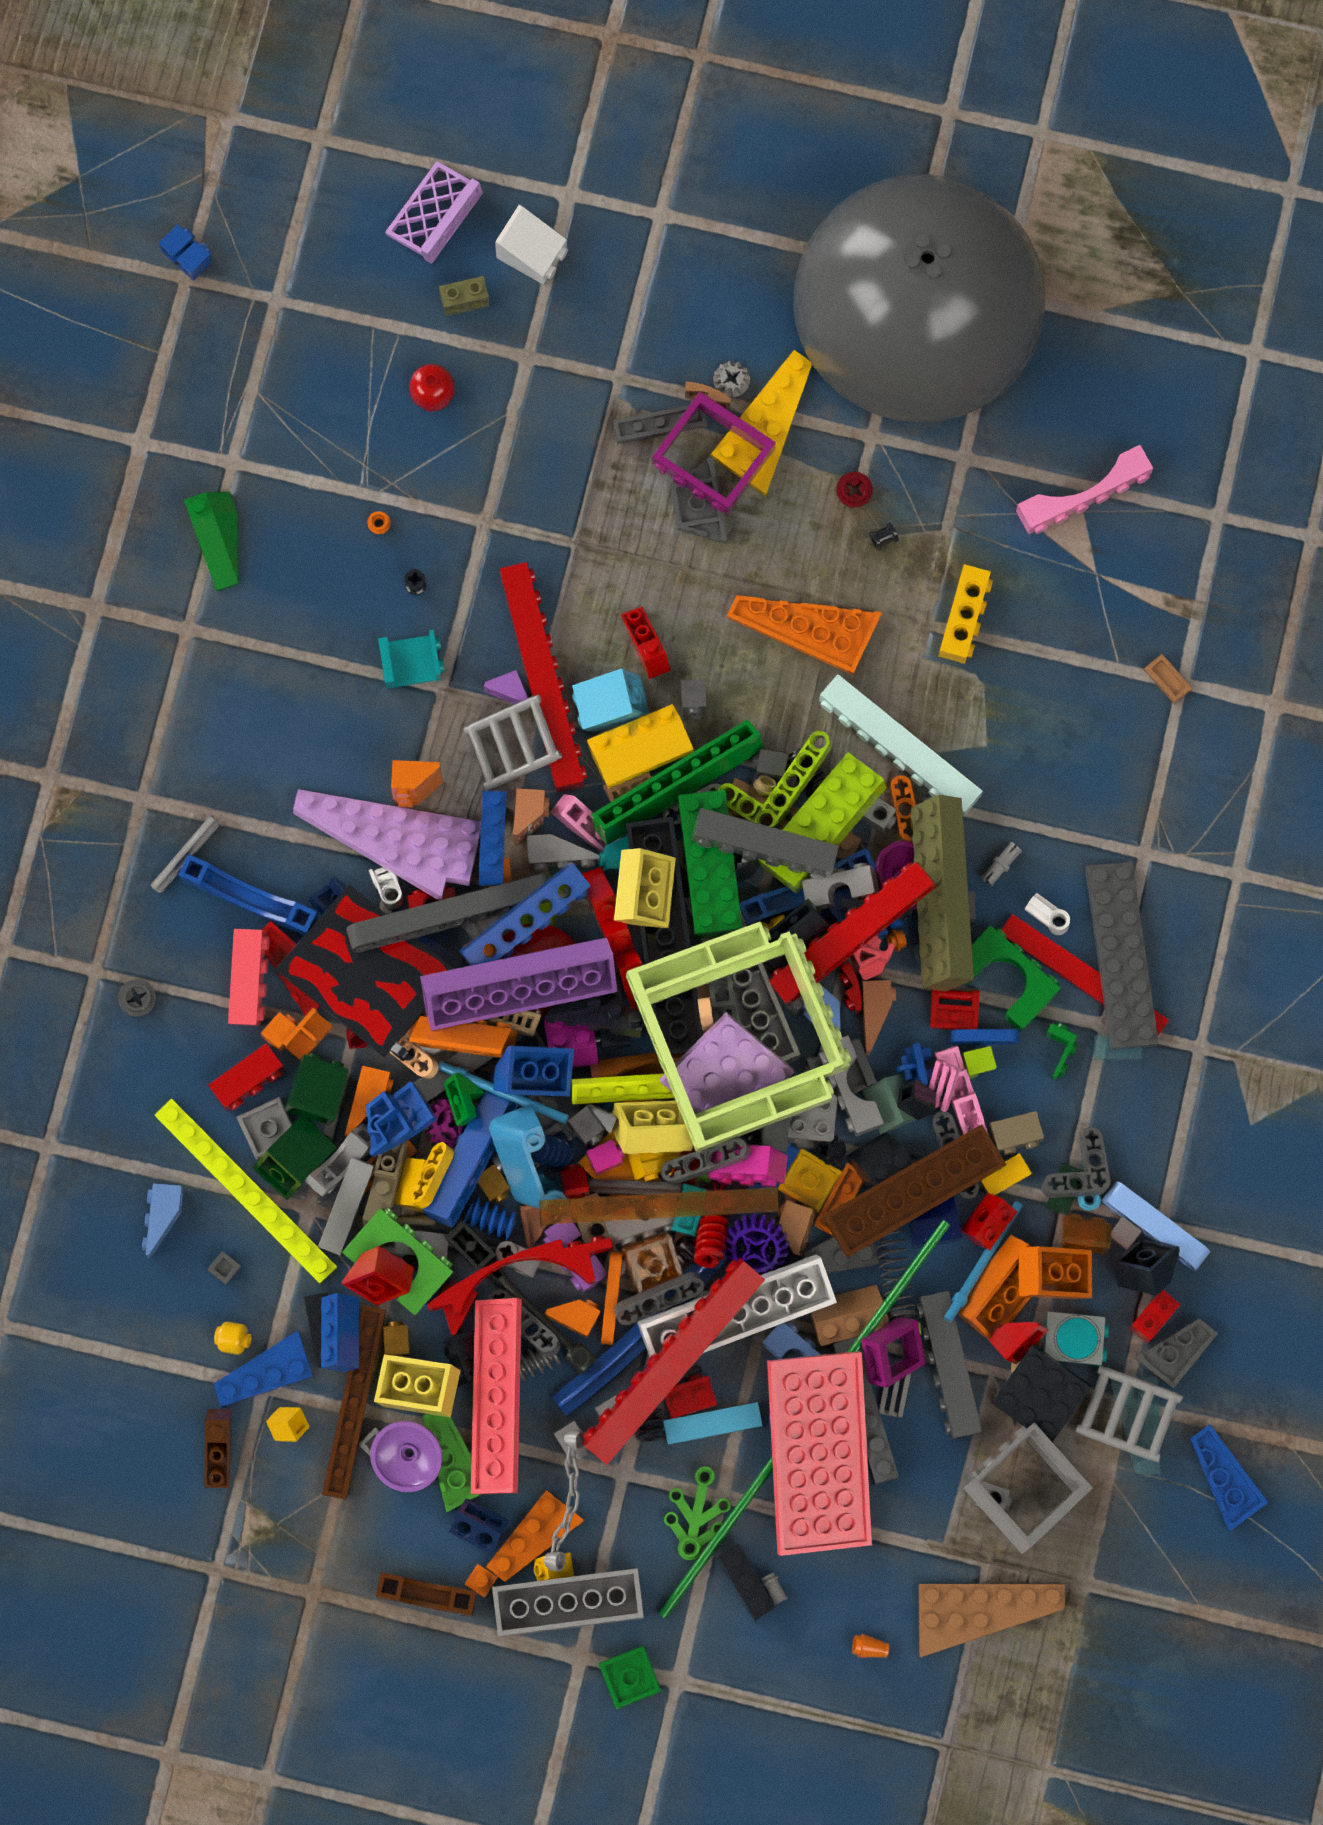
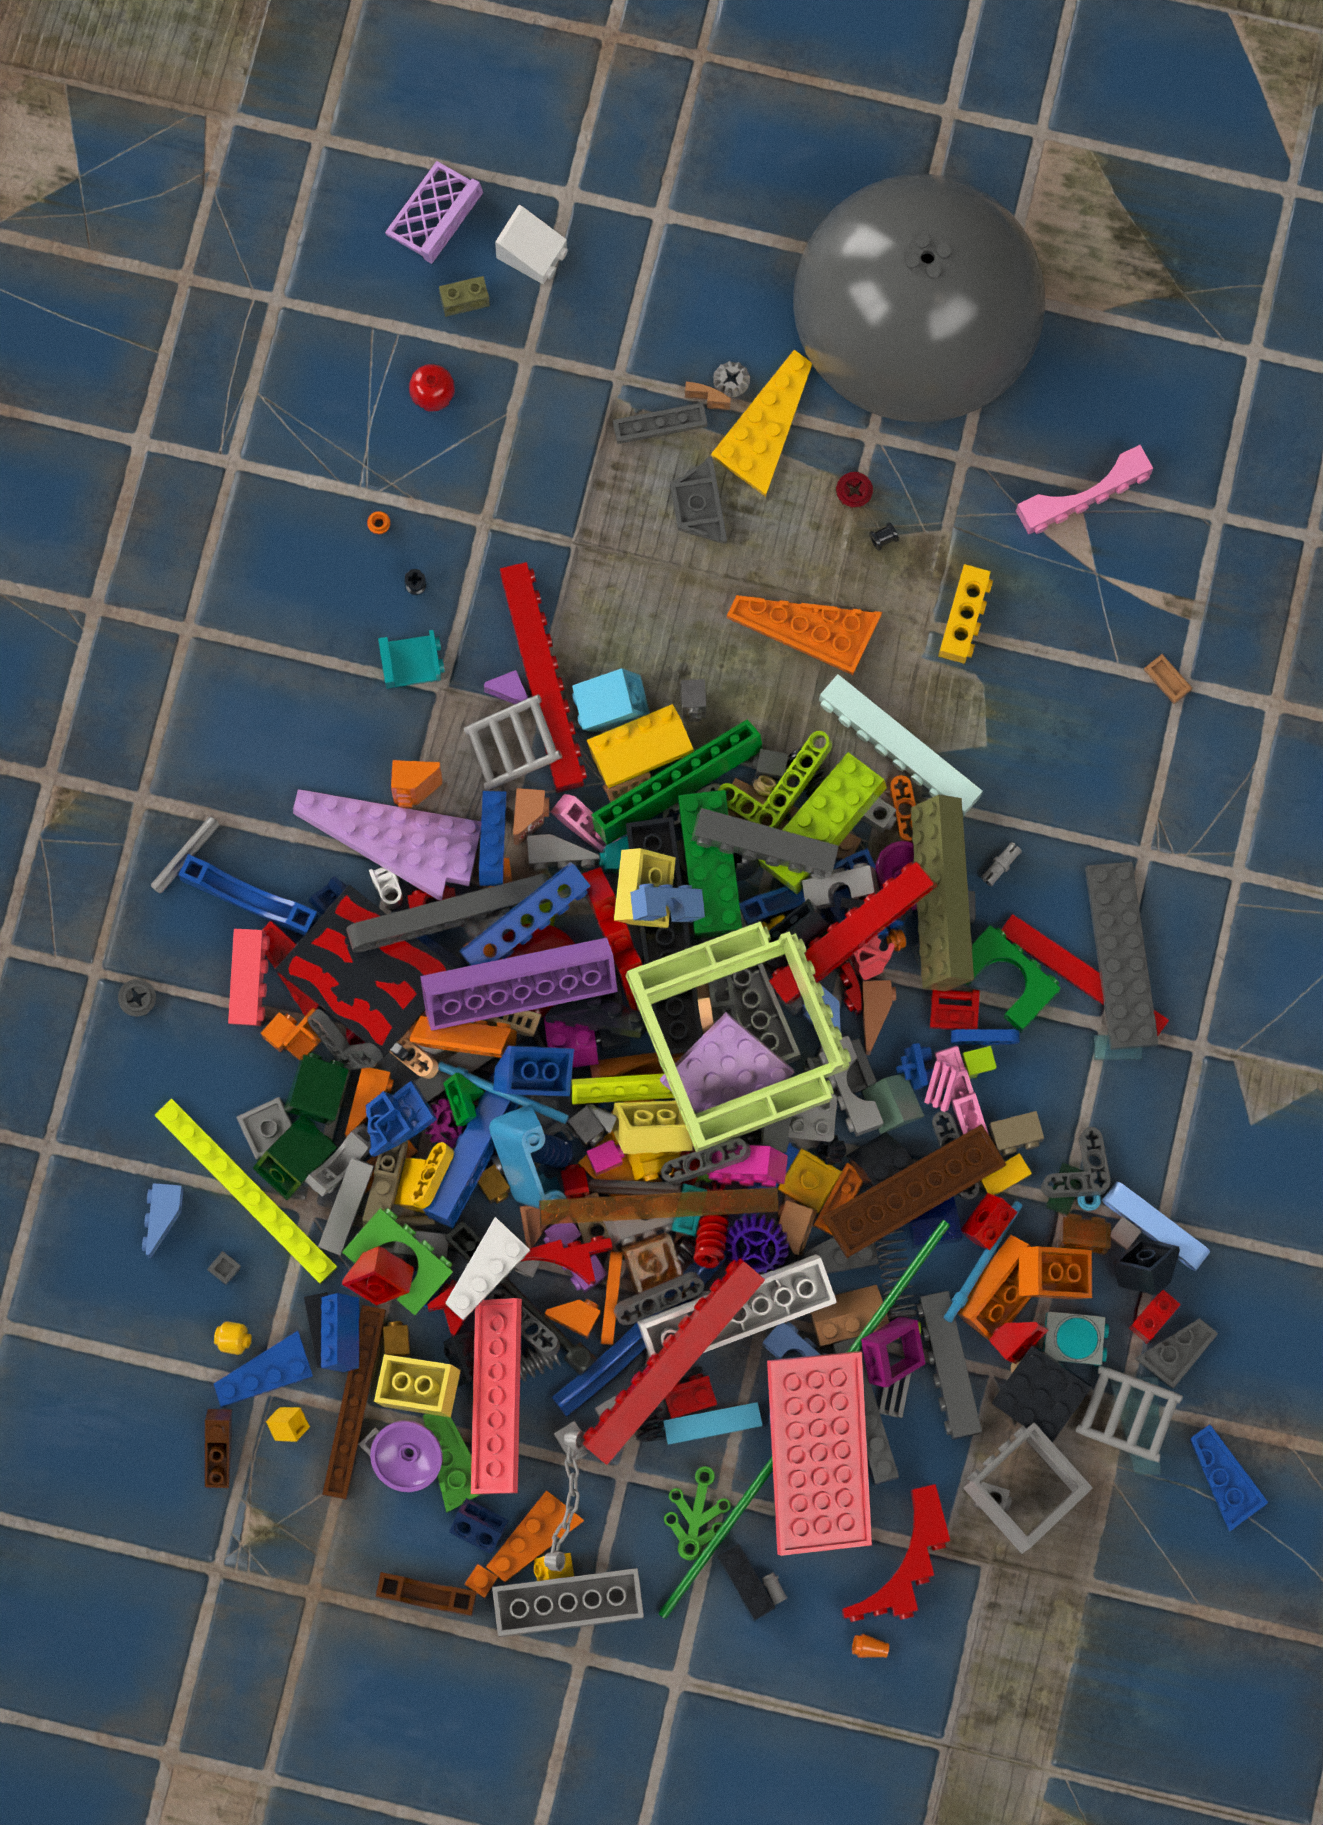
blue piece [158,224,212,281] -> none
green wedge [184,492,238,592] -> none
red brick [208,1043,285,1111] -> none
blue piece [464,1197,516,1241] -> none
green plate [598,1645,662,1710] -> none
red slope [621,606,670,679] -> none
magenta window [652,392,776,514] -> none
black brick [897,1079,936,1121] -> none
medium nougat wing [918,1584,1065,1658] -> none
white piece [1024,893,1070,935] -> none
green bracket [1045,1023,1078,1081] -> none
none -> dark grey beam [308,1009,383,1070]
none -> white wing [445,1217,530,1320]
none -> medium blue arch [630,884,705,922]
none -> red arch [842,1484,950,1623]

